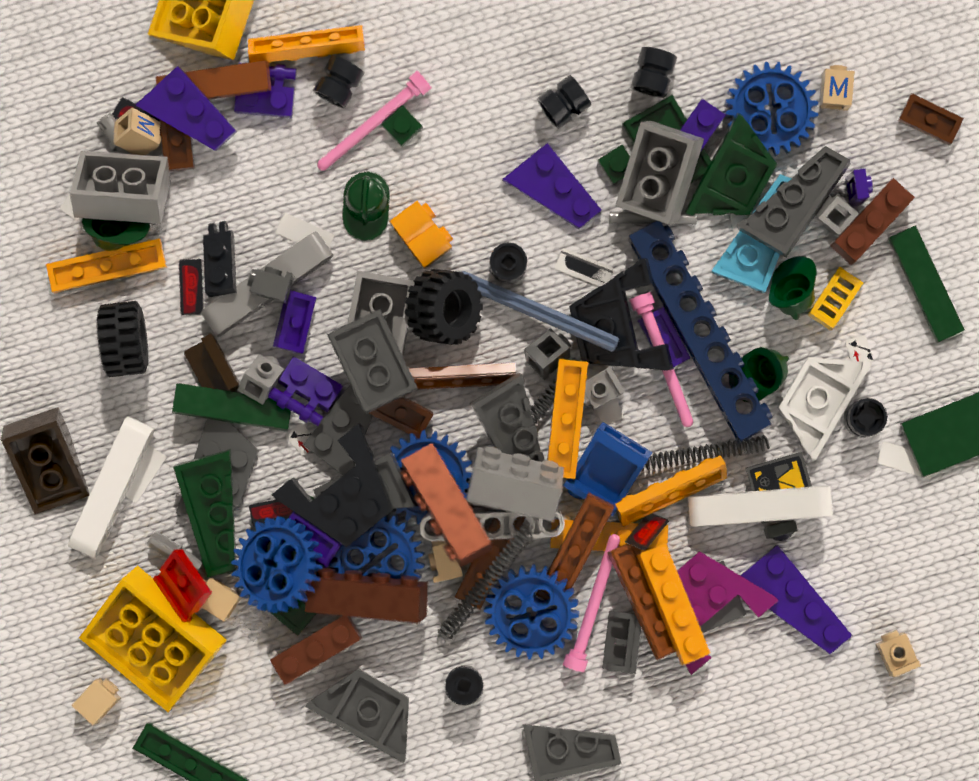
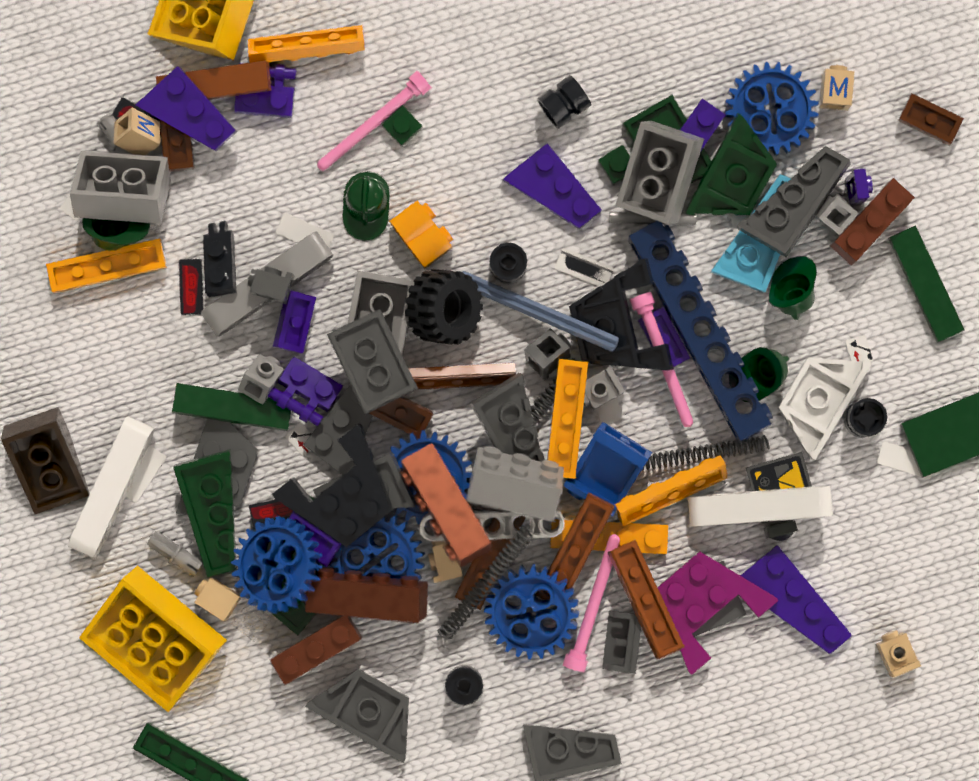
tan brick [71,678,121,725] -> none
black tyre [97,301,148,377] -> none
red plate [153,549,212,622] -> none
dark brown panel [184,333,240,392] -> none
black wheel [313,55,365,109] -> none
sticker [625,513,669,550] -> none
black wheel [631,47,677,98] -> none
light orange plate [636,543,711,665] -> none
yellow slope [807,267,863,331] -> none

